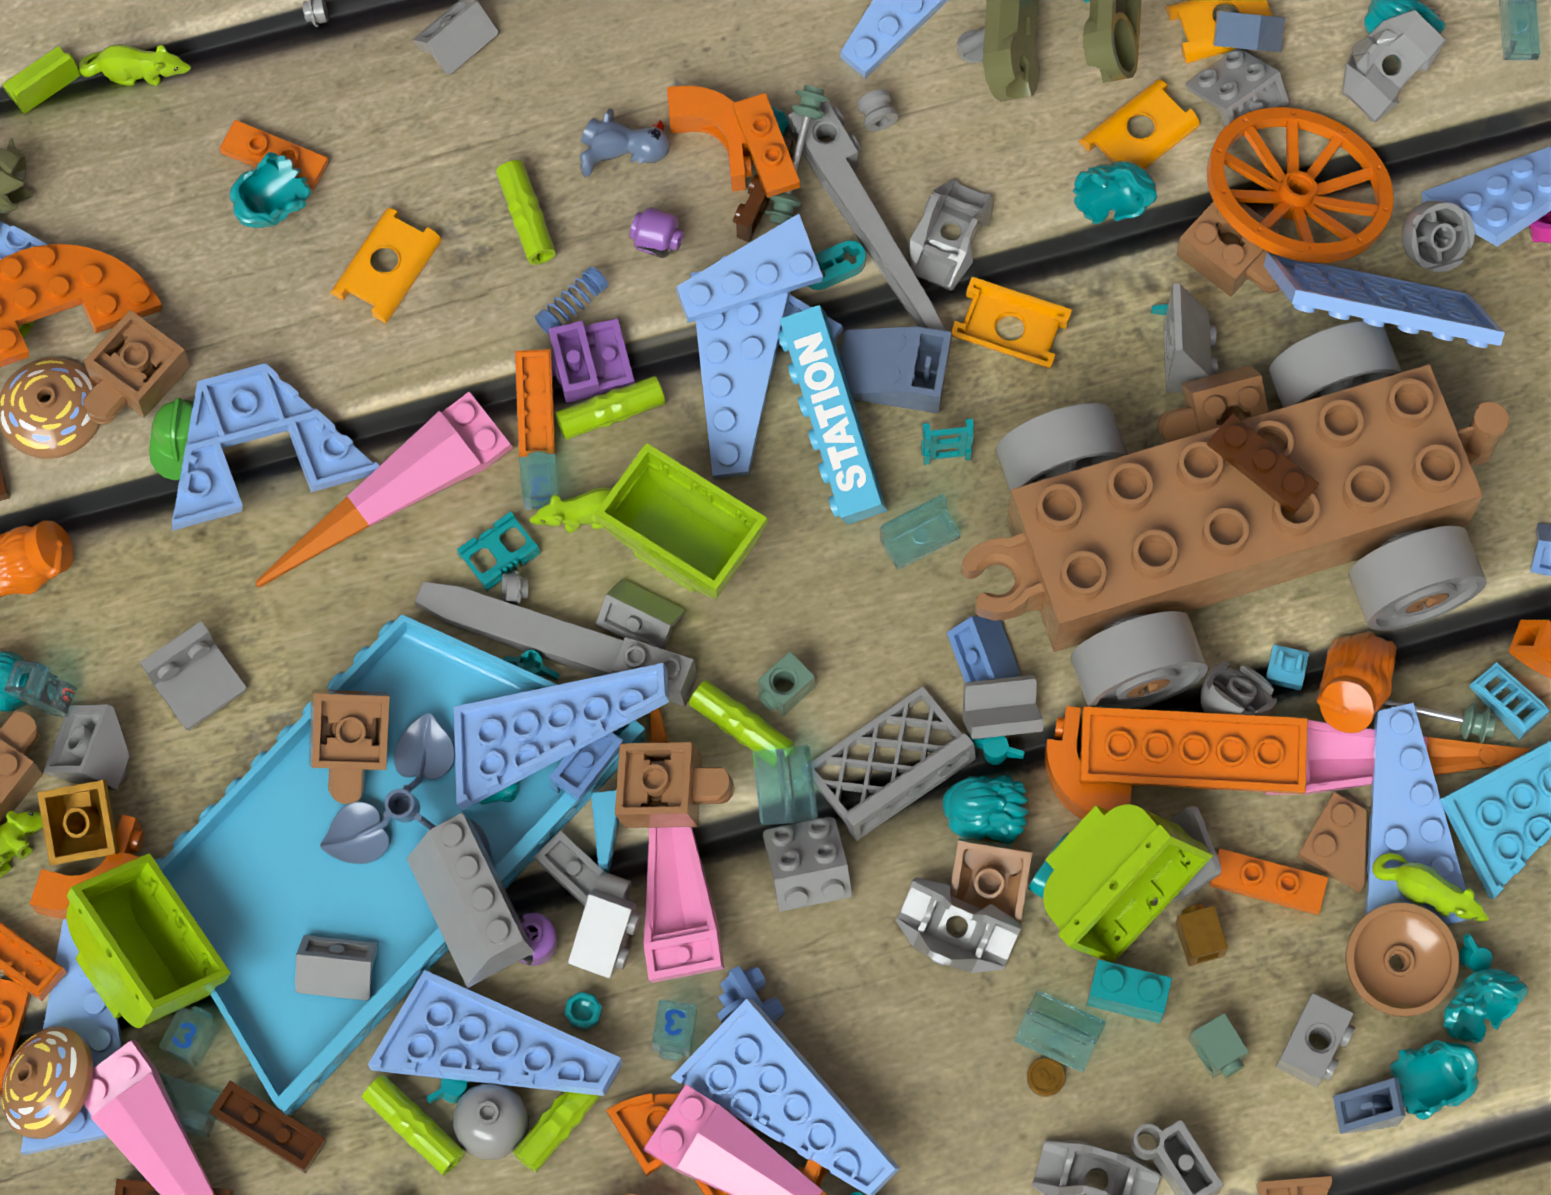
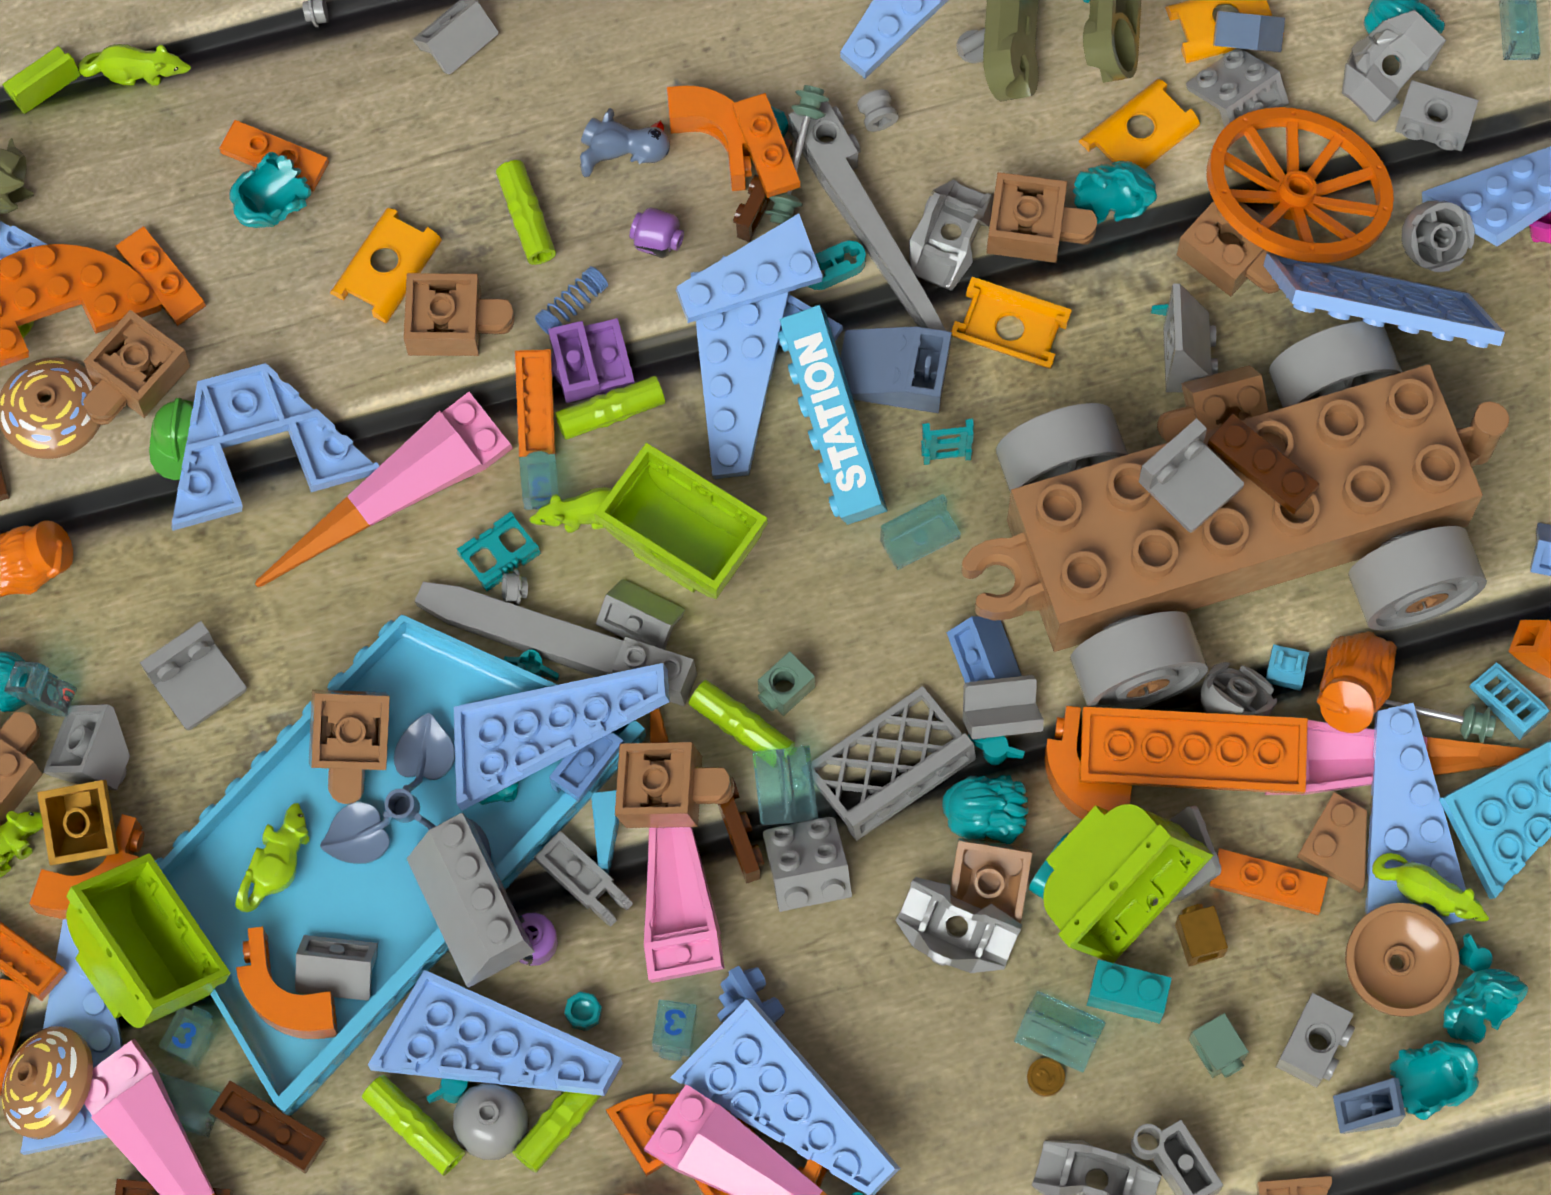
hinge [568,871,641,979] -> none
none -> orange plate [115,226,206,326]
none -> lime animal [235,803,309,913]
none -> orange arch [236,926,338,1039]
none -> medium nougat brick [404,273,515,356]
none -> reddish brown plate [717,777,765,884]
none -> medium nougat brick [986,172,1097,263]
none -> light grey bracket [1139,418,1244,533]
none -> light grey brick [1395,80,1479,151]

